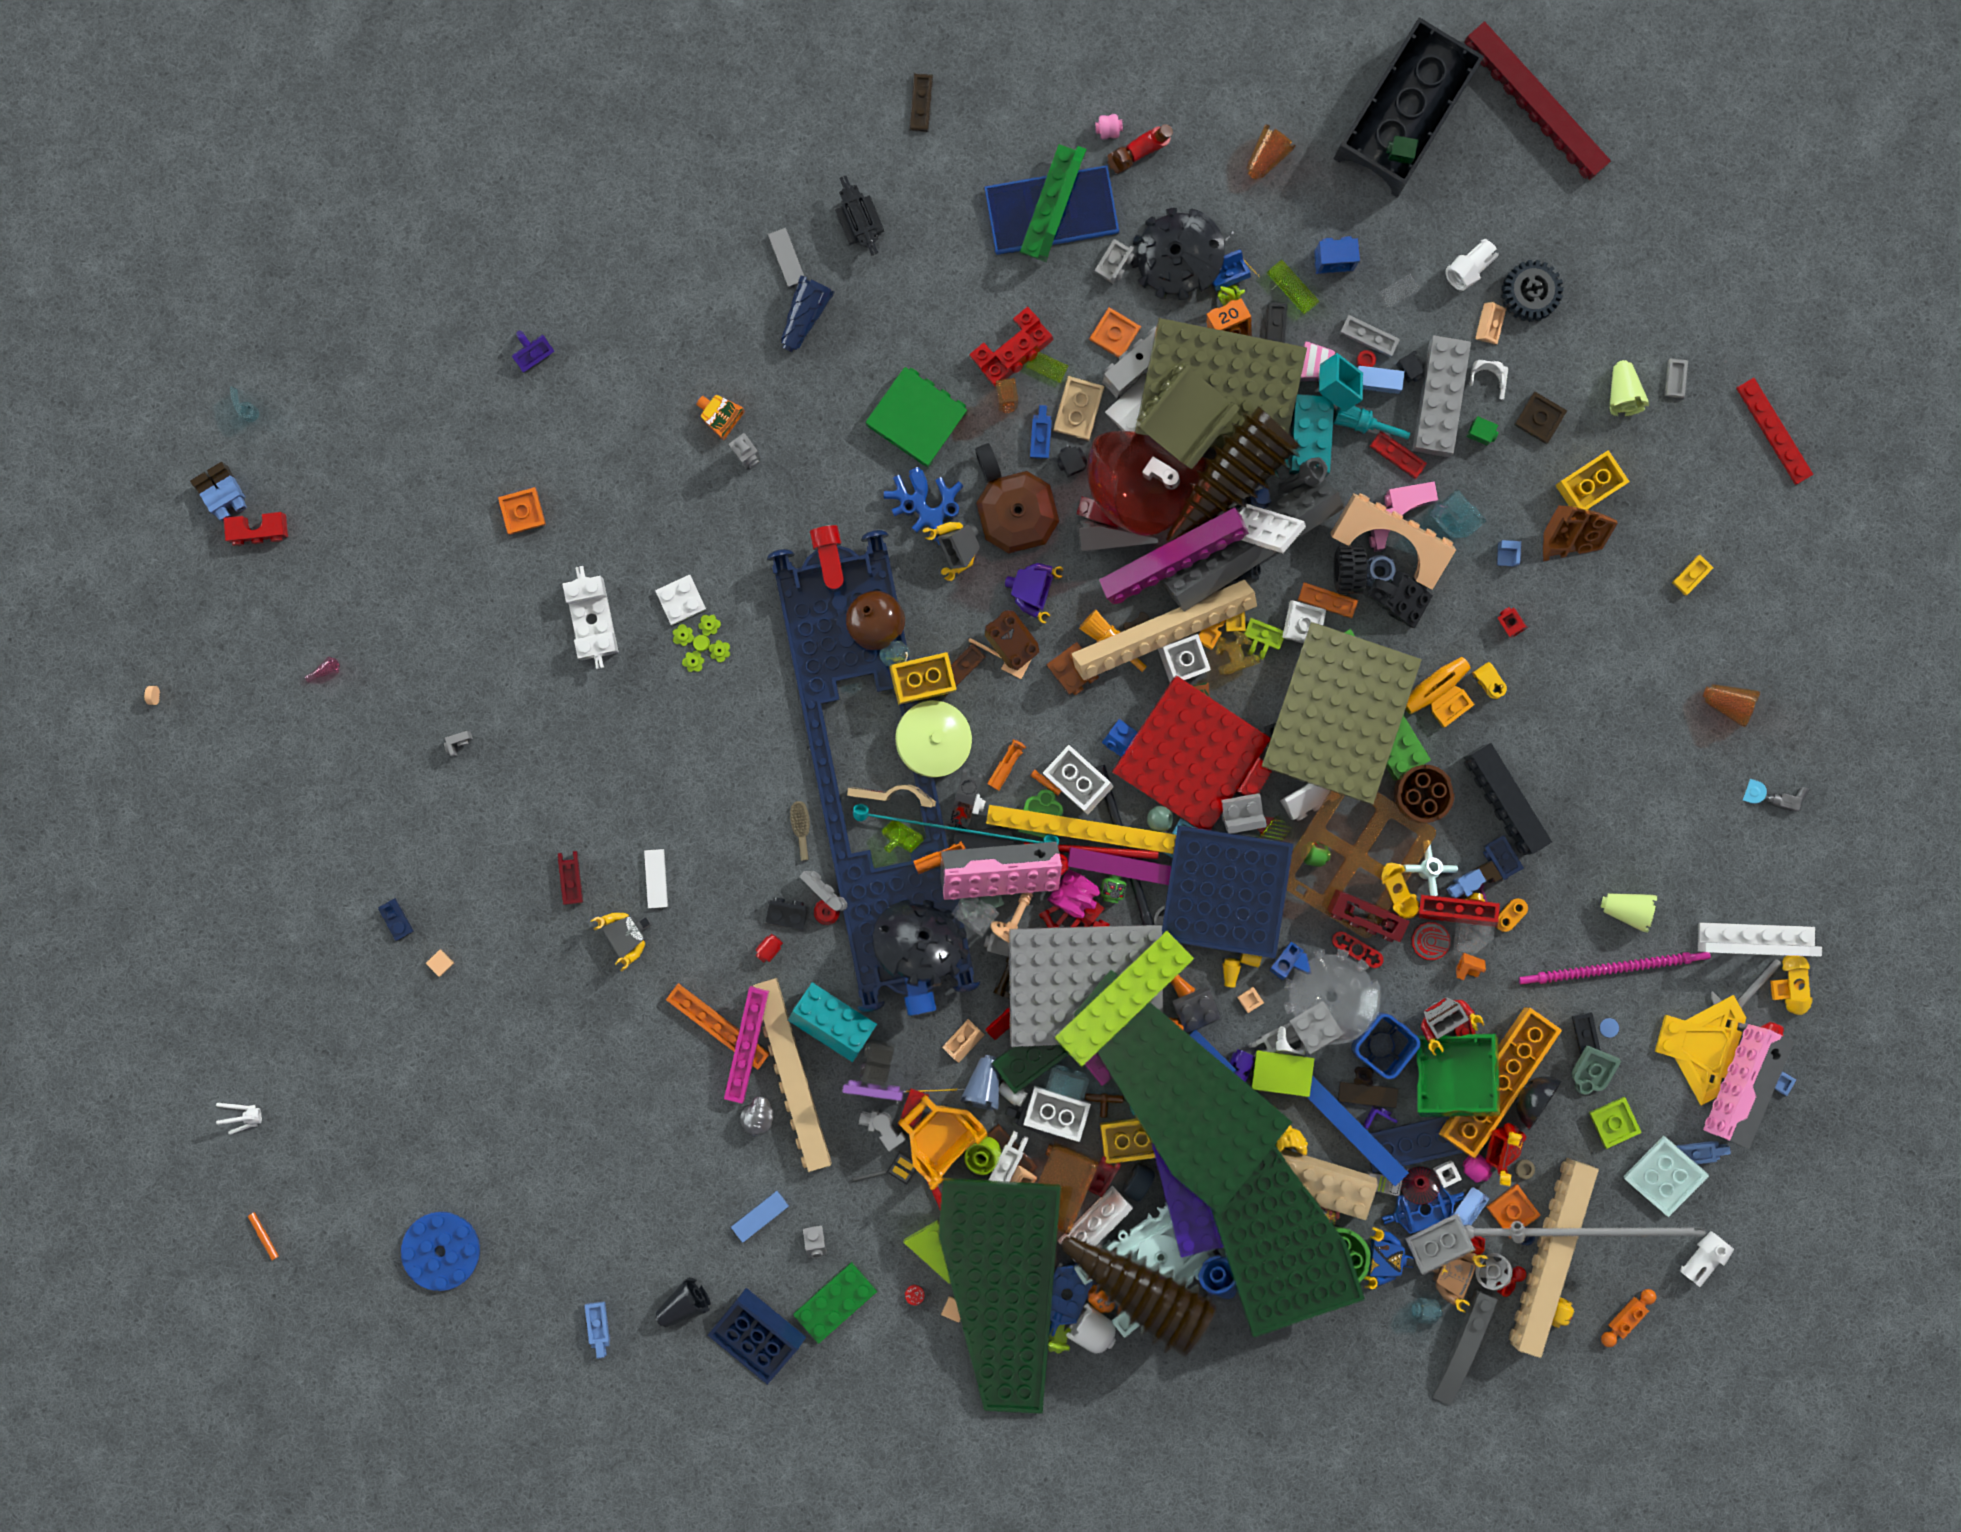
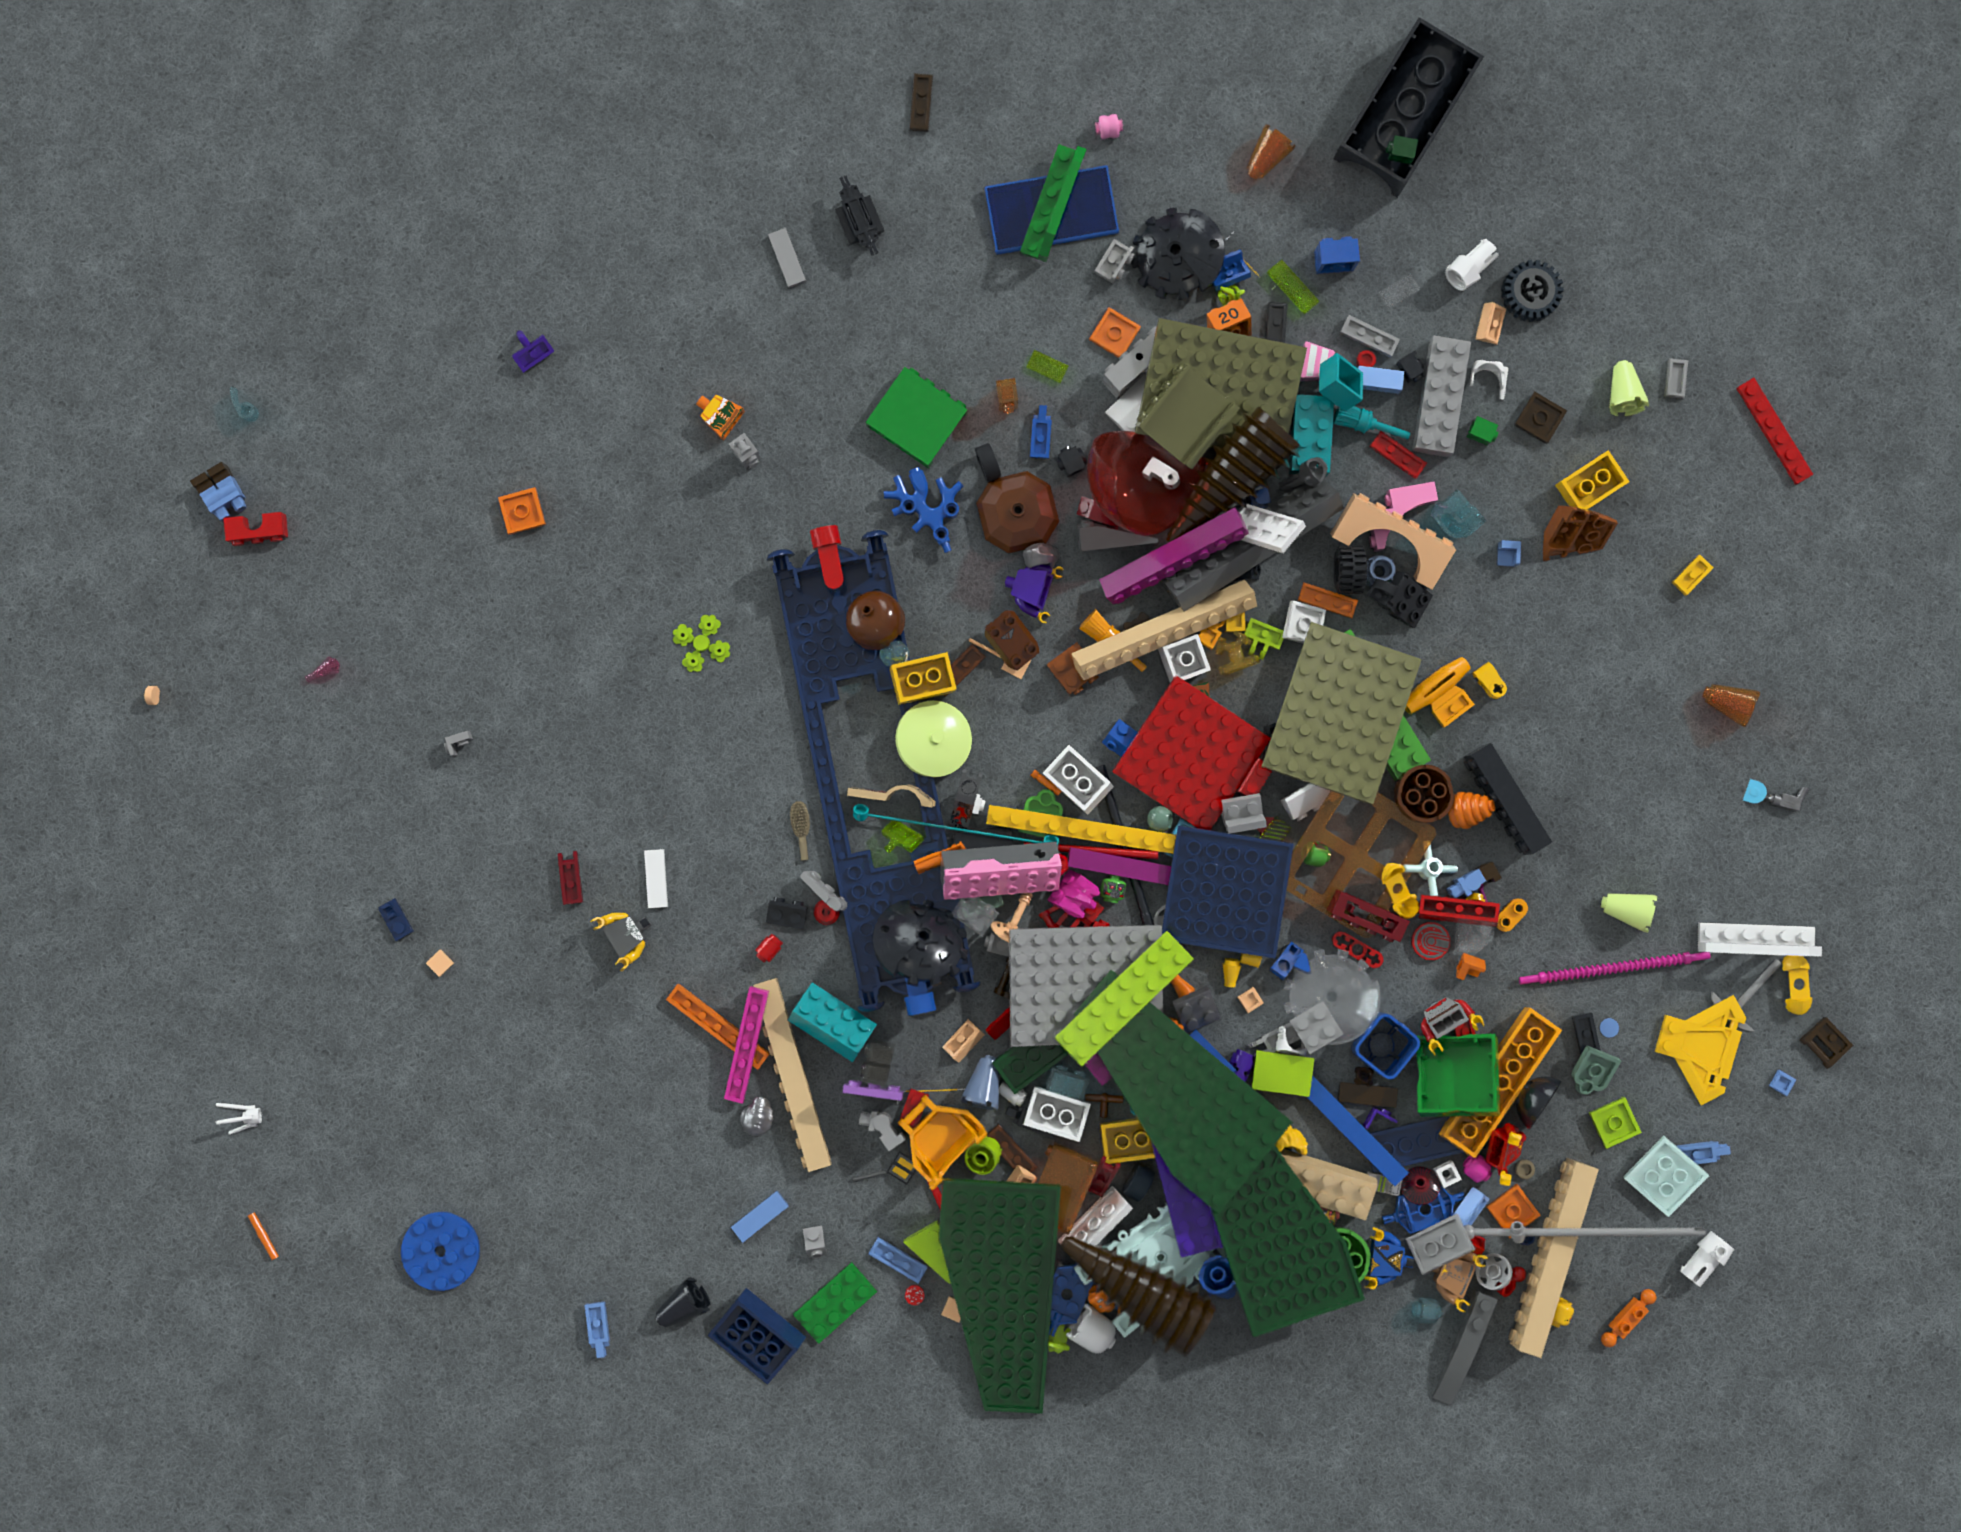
white brick [563,566,619,669] -> none
white plate [655,575,706,625] -> none
dark blue cone [780,275,835,352] -> none
dark grey torso [922,522,980,581] -> none
red bracket [969,307,1054,388] -> none
orange piece [987,739,1026,791] -> none
white hinge [989,1131,1028,1182] -> none
tan tile [1053,376,1104,441] -> none
piece [1107,124,1173,174] -> none
dark red brick [1464,21,1611,181] -> none
dark blue bracket [1483,835,1524,881] -> none
red brick [1498,607,1528,638] -> none
bright pink piece [1703,1022,1794,1149] -> none
light orange plate [1770,979,1804,1000] -> none
none -> medium blue tile [868,1237,928,1284]
none -> flat silver hair [1023,543,1060,568]
none -> orange piece [1448,791,1495,829]
none -> dark brown plate [1800,1017,1853,1069]

